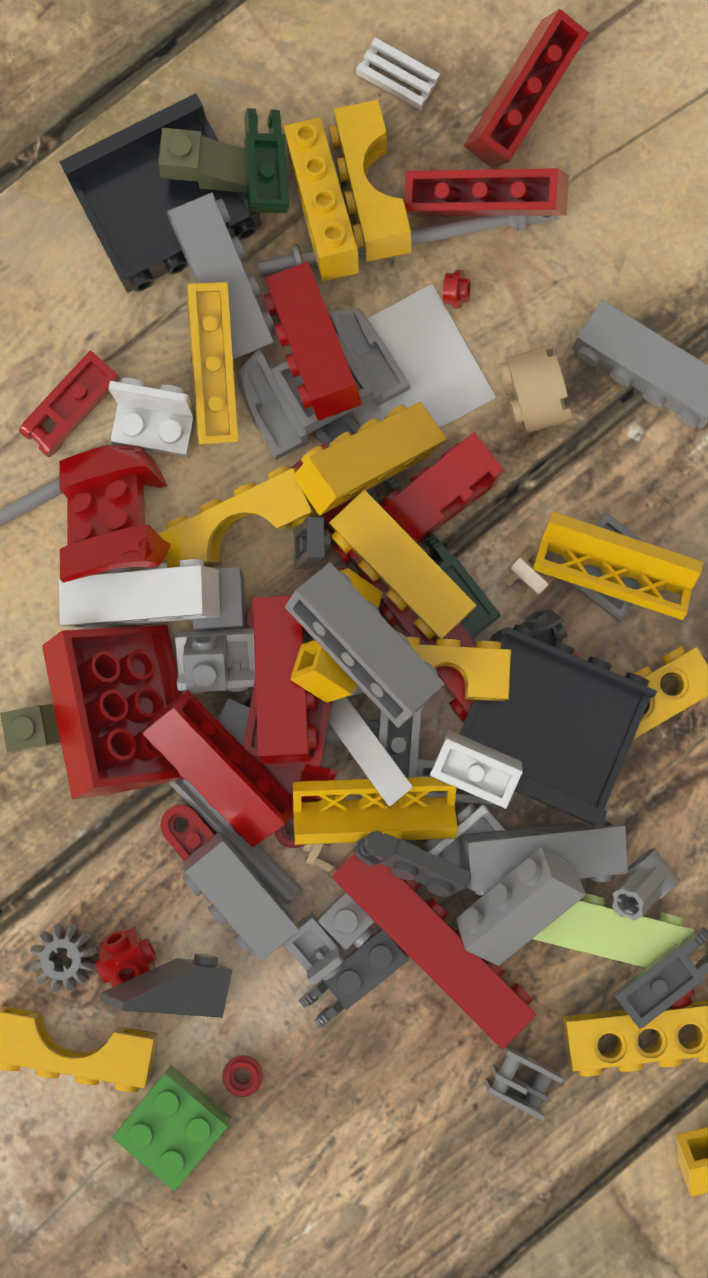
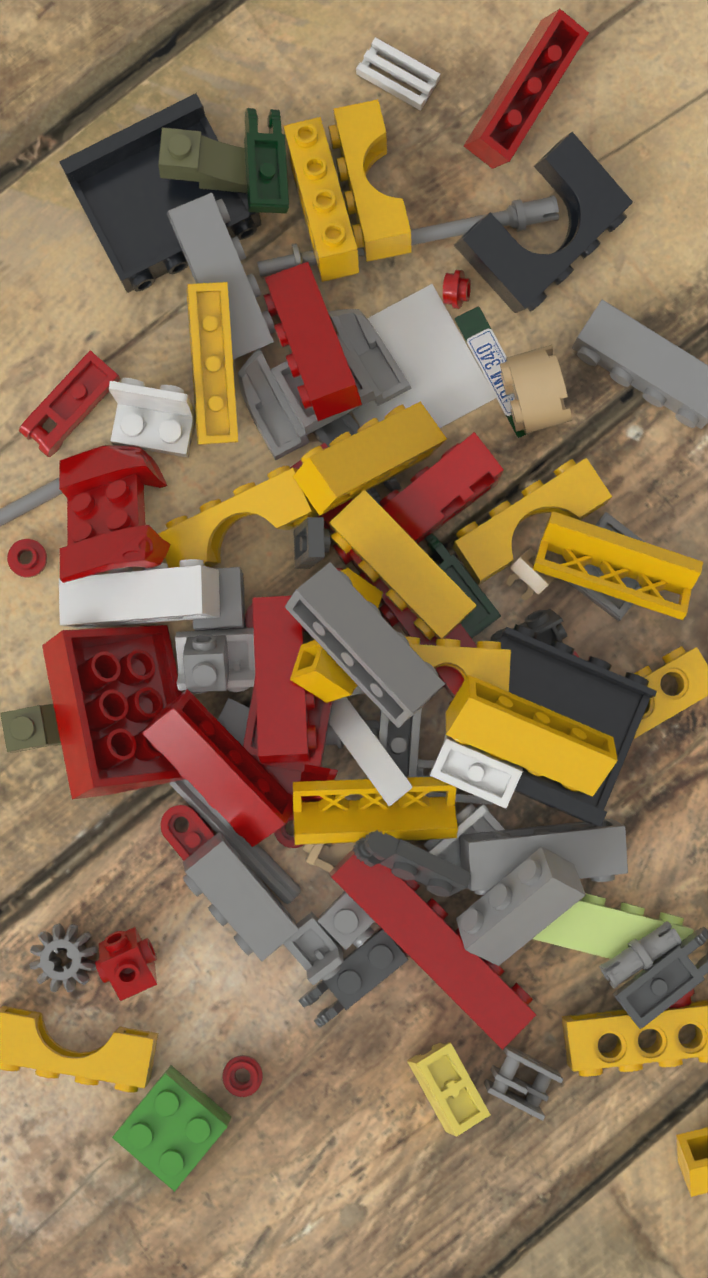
dark grey slope [100,953,232,1018] -> none
red brick [404,168,569,217] -> none
light grey piece [612,848,680,921] -> none
none -> red plate [7,539,47,578]
none -> light yellow hinge [407,1042,491,1137]
none -> yellow brick [446,675,618,797]
none -> yellow arch [452,458,612,585]
none -> black arch [454,132,633,313]
none -> sticker [455,306,531,438]
none -> light grey pin [599,921,682,989]

